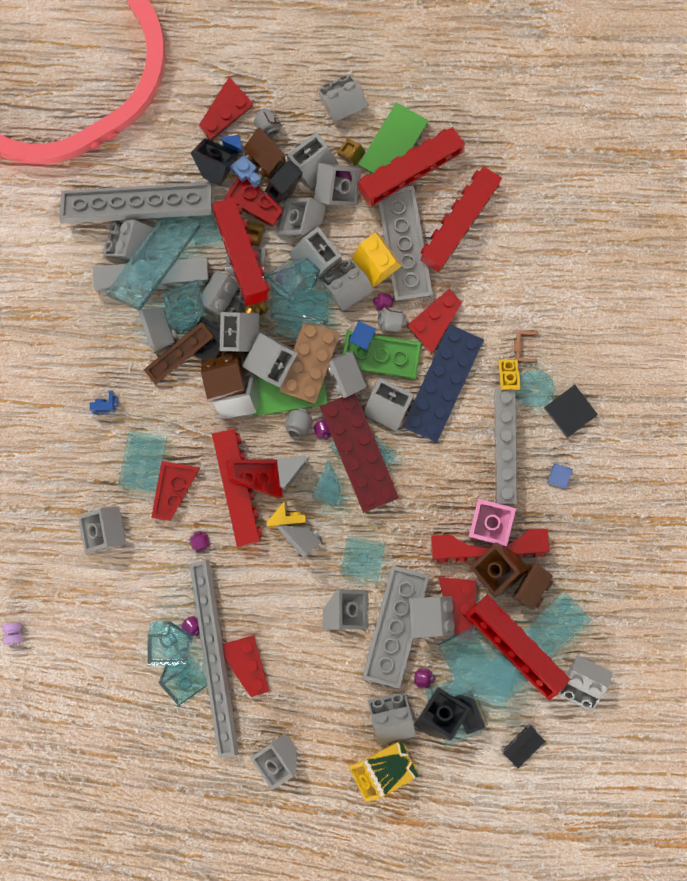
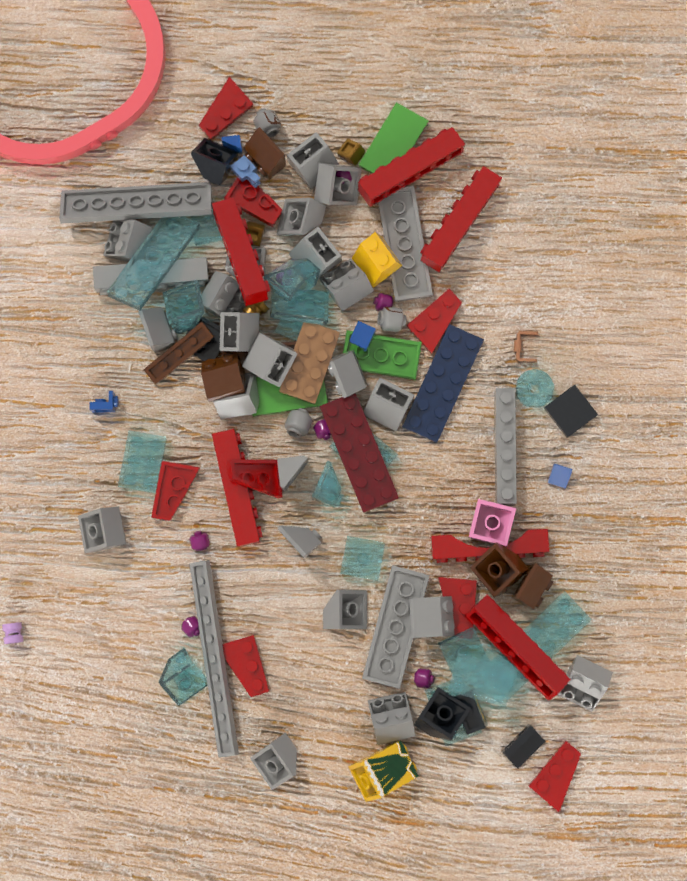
clear light blue slope [147,621,193,666] -> none
black slope [265,160,303,204] -> none
yellow slope [267,501,306,527] -> none
light grey slope [317,74,368,122] -> none
yellow slope [498,359,520,390] -> none
none -> red wing [528,740,581,812]

